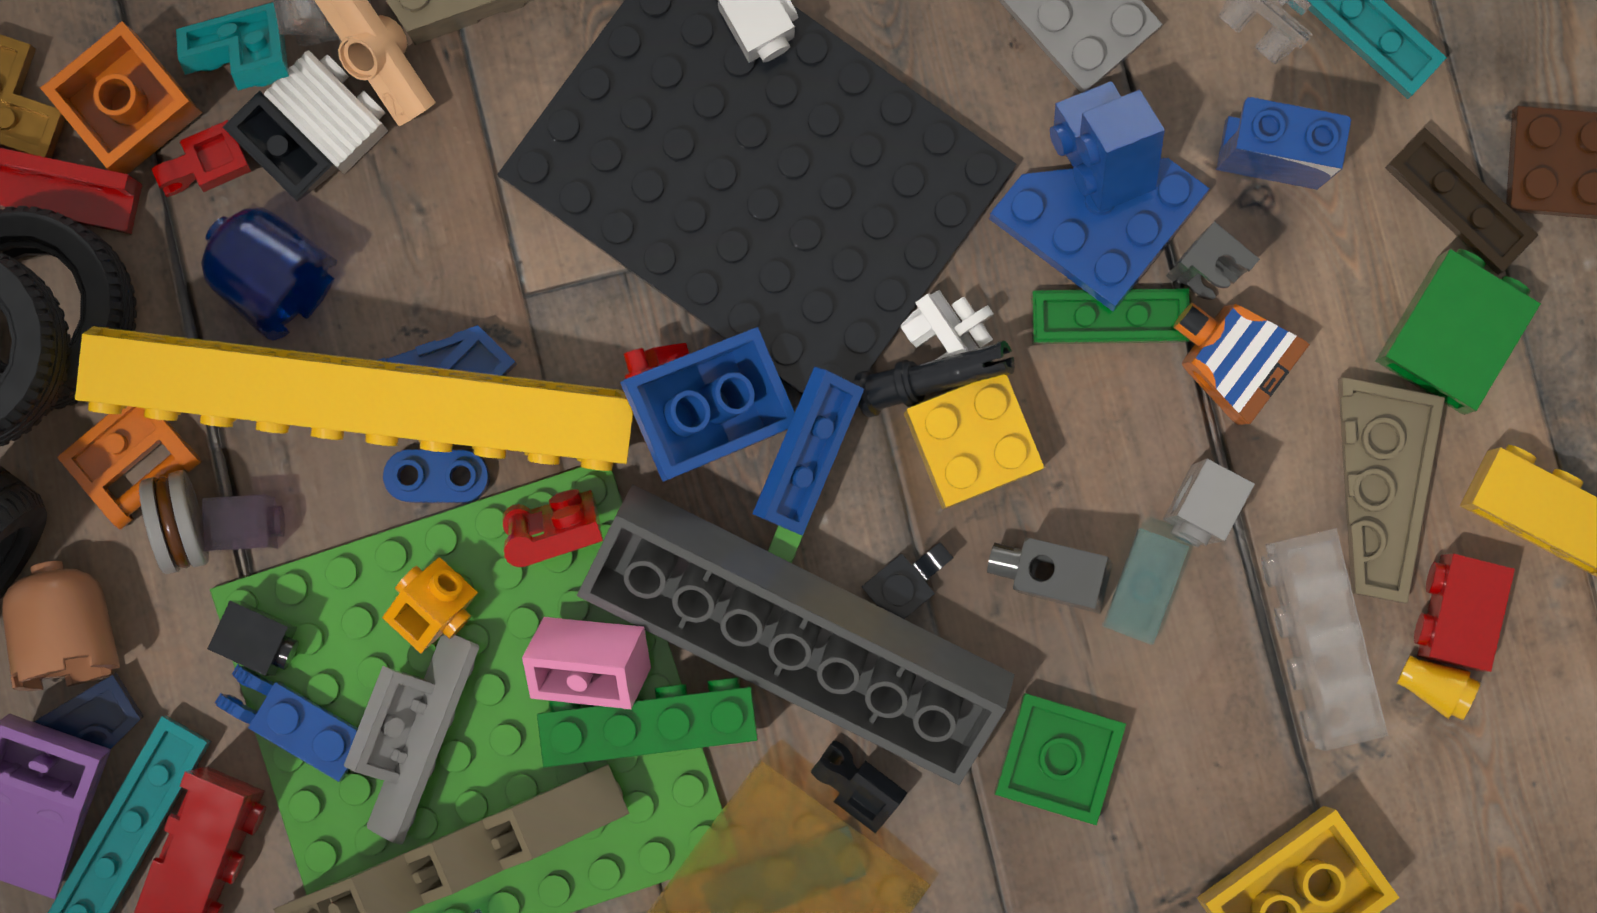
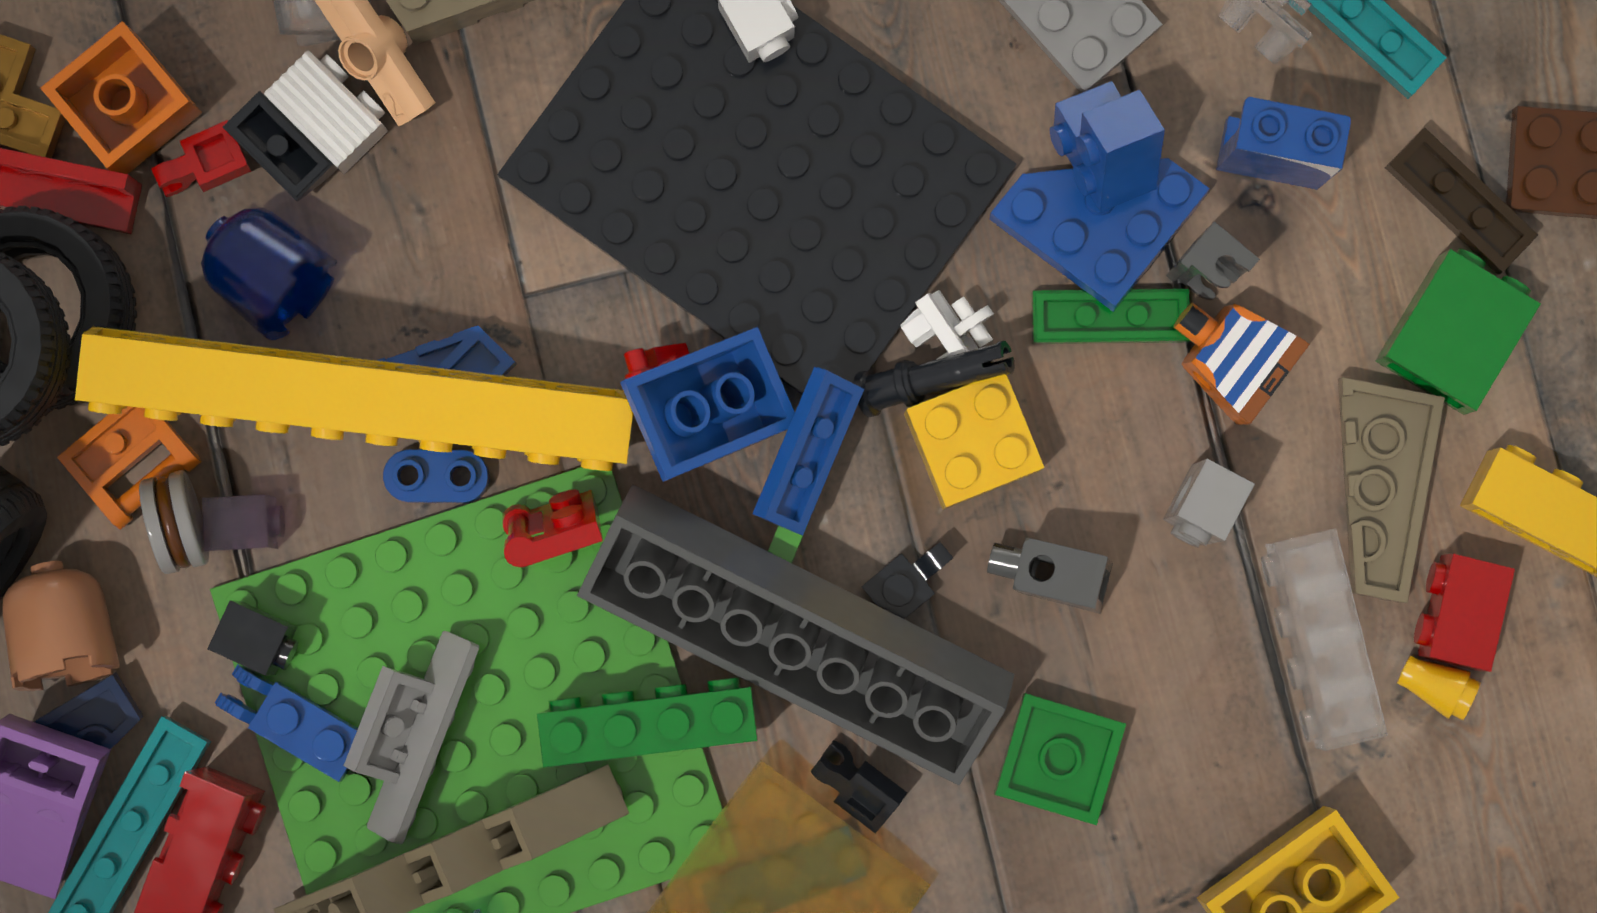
teal plate [176,1,289,91] -> none
light orange brick [382,557,478,654] -> none
bright pink brick [522,617,651,709] -> none
clear light blue plate [1102,528,1189,645] -> none

